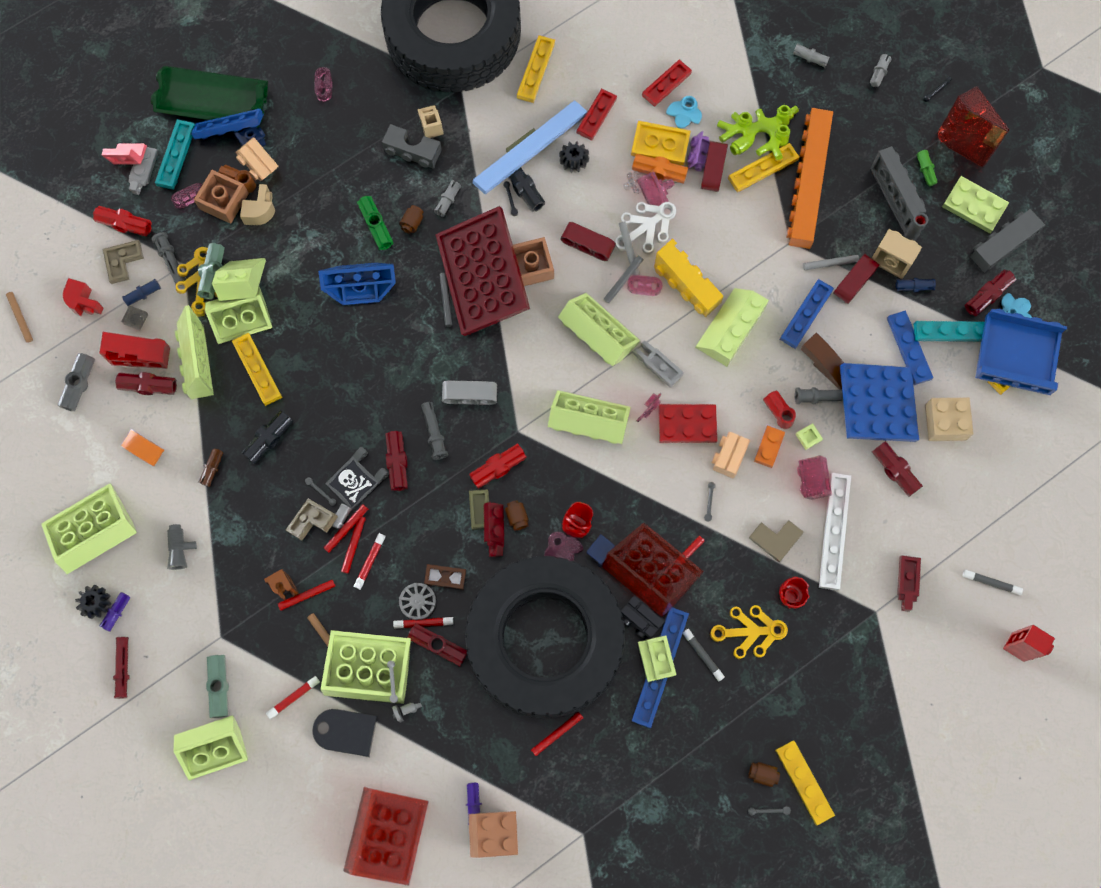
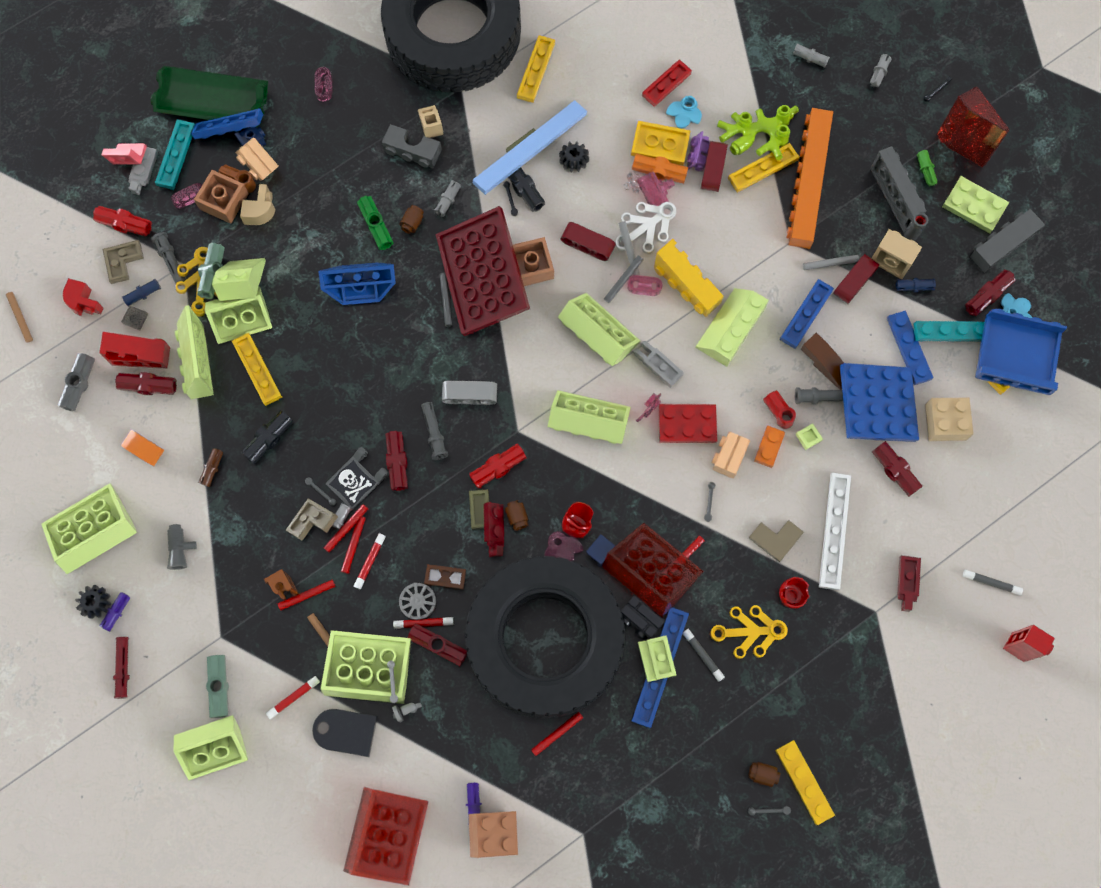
red tile [576,88,617,141] -> none
clear pink brick [797,455,832,500] -> none

